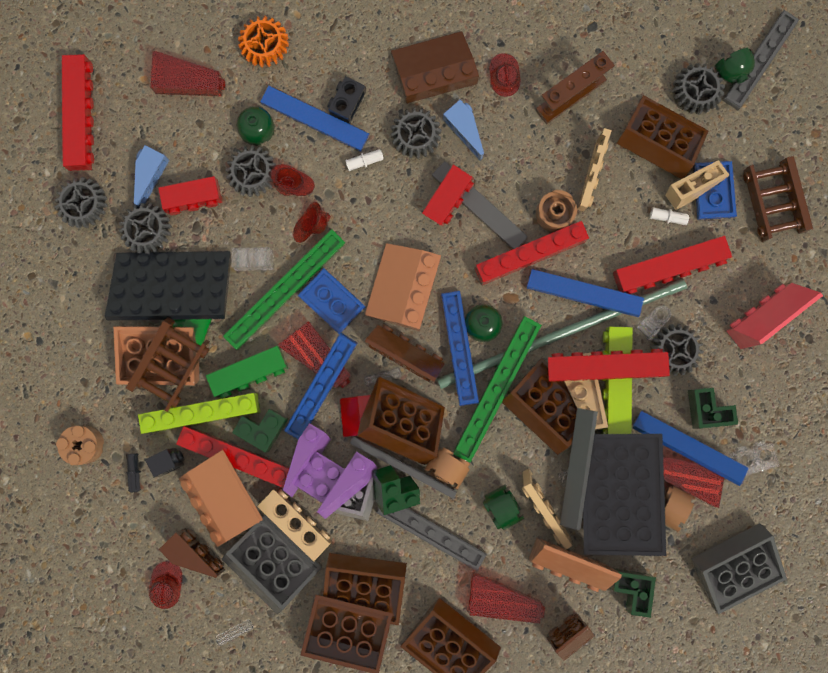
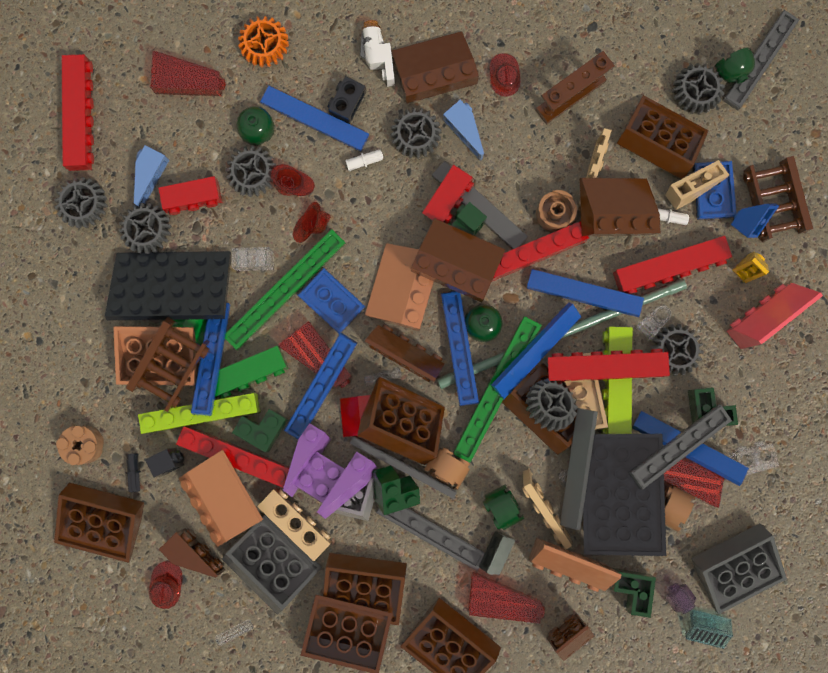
none -> reddish brown slope [54,482,144,563]
none -> blue tile [191,303,230,416]
none -> white plate [360,20,395,87]
none -> reddish brown slope [411,218,506,303]
none -> dark green brick [449,202,487,236]
none -> pearl dark grey panel [479,531,516,576]
none -> blue tile [491,302,581,399]
none -> dark grey gear [525,378,578,431]
none -> reddish brown slope [579,178,661,236]
none -> dark grey tile [629,404,732,489]
none -> head [666,583,696,614]
none -> clear light blue panel [686,610,733,649]
none -> blue slope [731,204,779,238]
none -> yellow slope [732,251,769,283]

